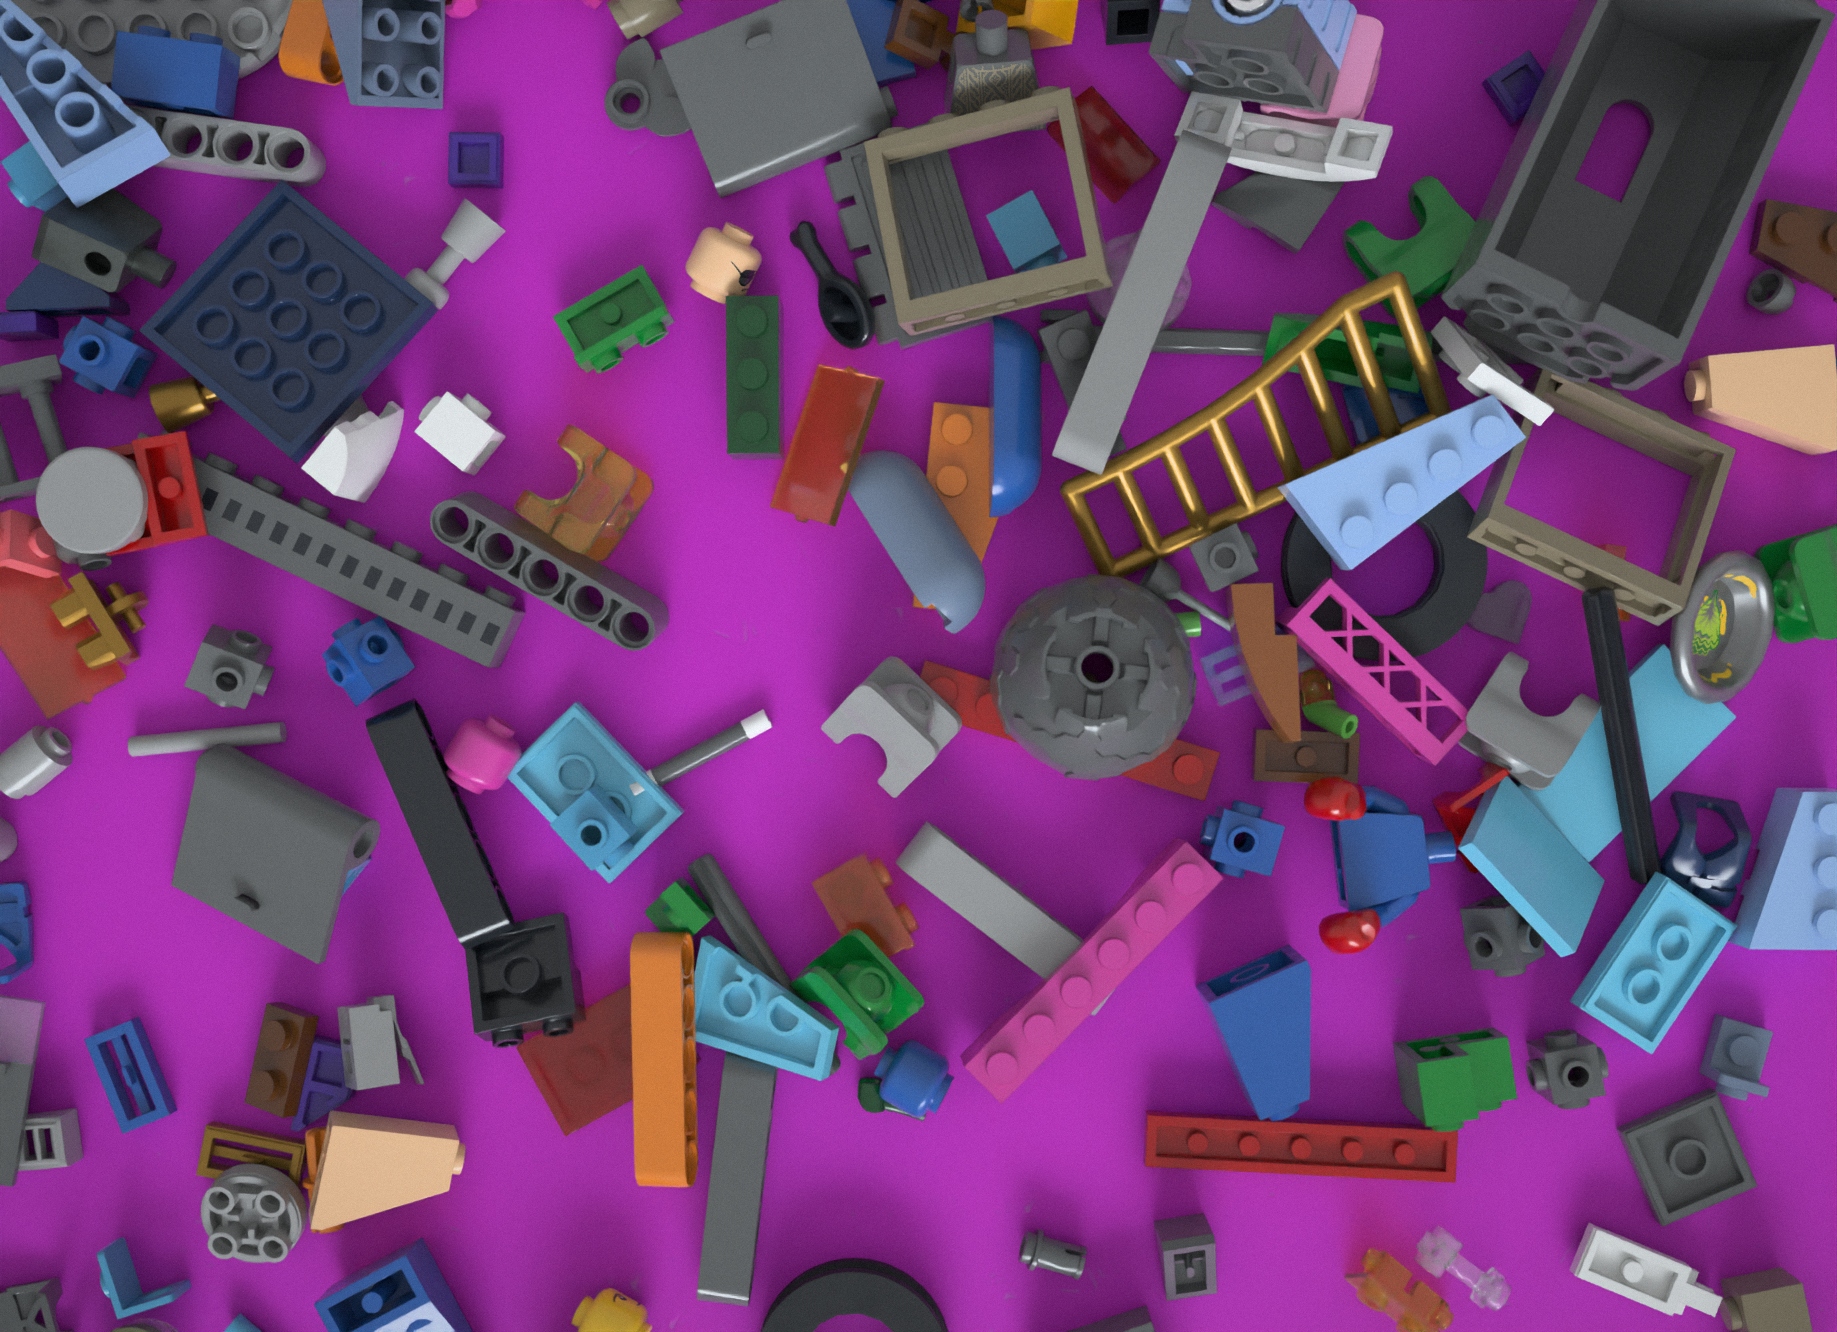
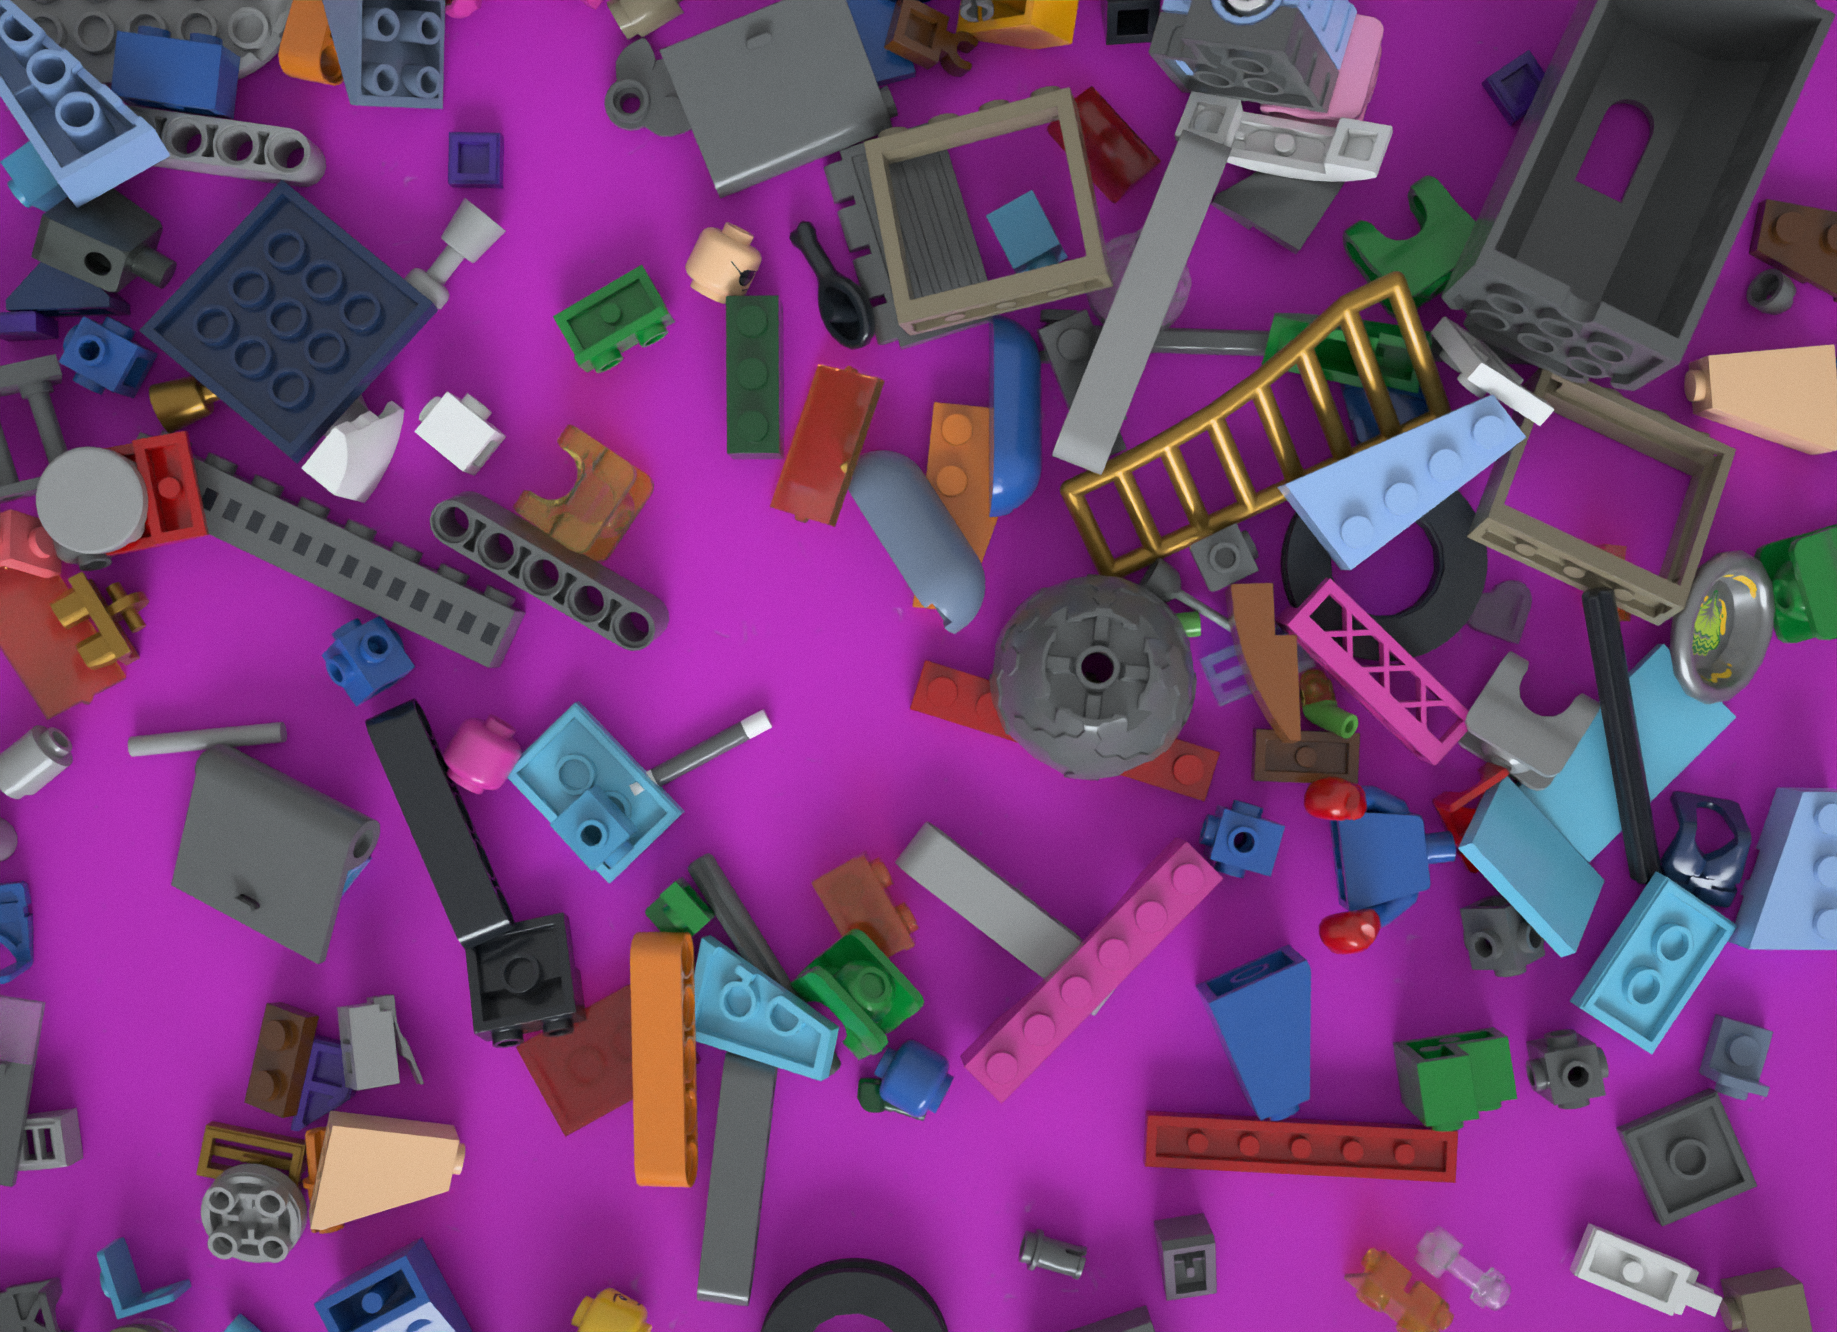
blue tile [84,1017,177,1134] -> none
dark grey brick [184,624,275,710] -> none
light grey piece [820,656,962,798] -> none
dark grey torso [944,10,1046,132] -> none

